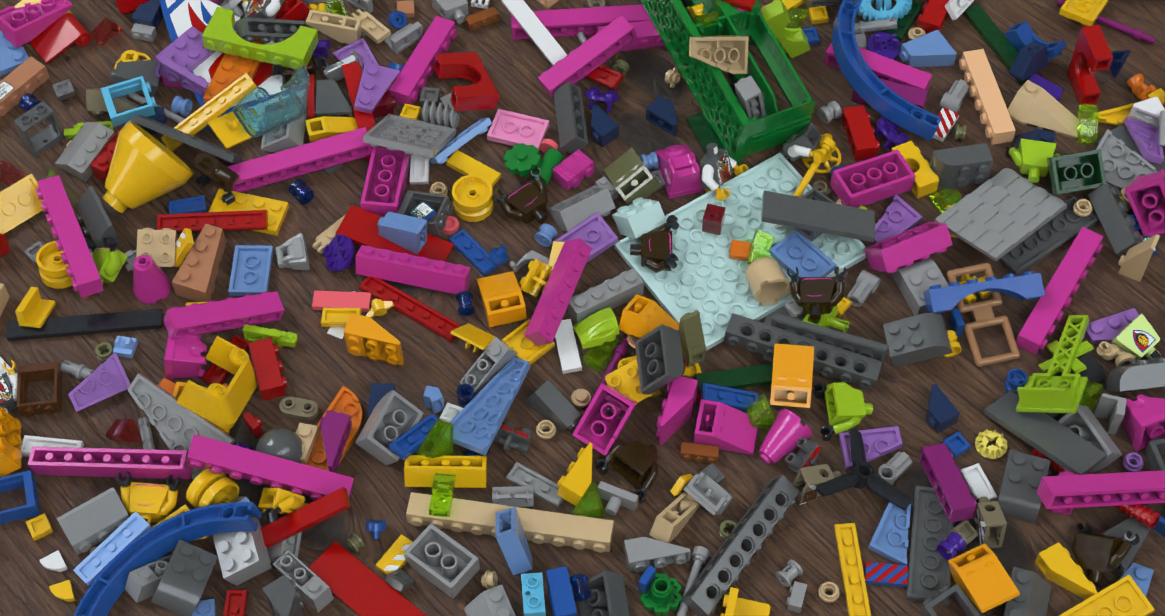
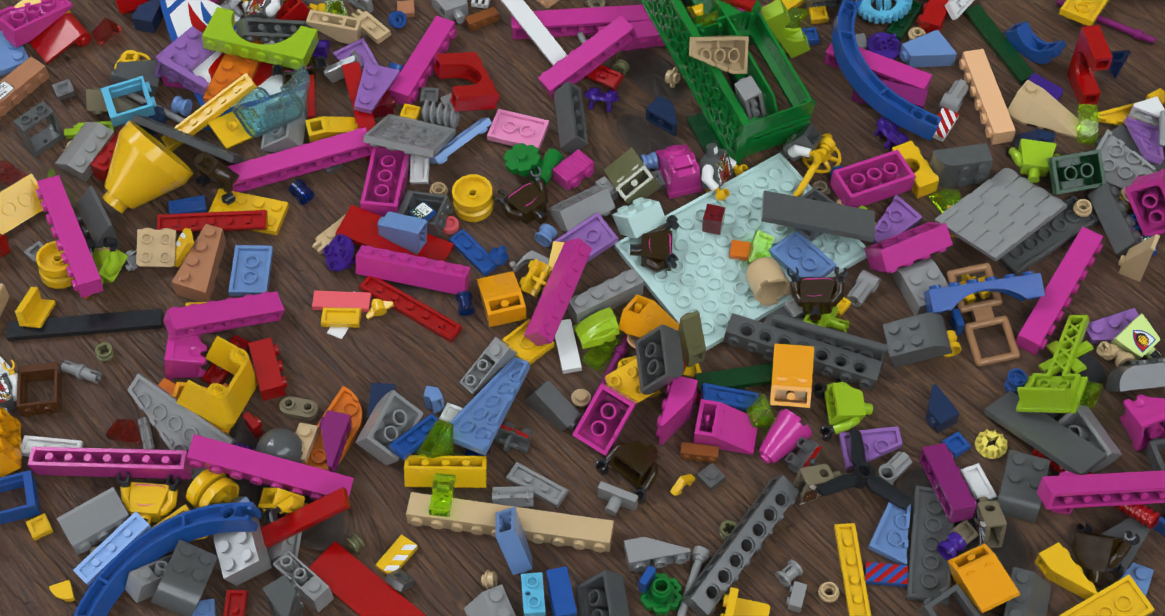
clear blue wheel [19,93,41,112] -> none
white tile [39,550,68,572] -> none
medium lavender wing [68,352,131,412] -> none
light blue tile [113,336,138,359] -> none
light grey piece [131,23,157,42] -> none
dark pink cone [133,255,171,304] -> none
lime hinge [243,324,298,349] -> none
light grey piece [275,233,310,270] -> none
dark grey slope [316,79,353,118] -> none
light orange slope [343,313,404,365] -> none
blue tile [366,520,386,539] -> none
light grey panel [384,22,424,54] -> none
light grey brick [403,523,480,599] -> none
yellow tile [446,150,501,187] -> none
yellow piece [451,323,495,353] -> none
clear blue bush [456,384,474,408] -> none
tan plate [536,420,556,439] -> none
coral tile [539,139,558,154] -> none
yellow slope [557,442,592,507] -> none
clear blue bush [570,574,591,602] -> none
clear neon green slope [572,482,603,519] -> none
dark blue slope [590,104,619,147] -> none
tan slope [649,491,701,543] -> none
light grey hinge [683,472,734,515] -> none
light grey wheel [817,101,842,124] -> none
red brick [841,105,880,161] -> none
light grey pin [854,18,897,34] -> none
olive bush [954,124,966,141] -> none
dark blue slope [1009,41,1048,81] -> none
light grey panel [1094,393,1127,435] -> none
medium lavender plate [1122,453,1144,472] -> none
orange piece [1126,74,1157,101] -> none

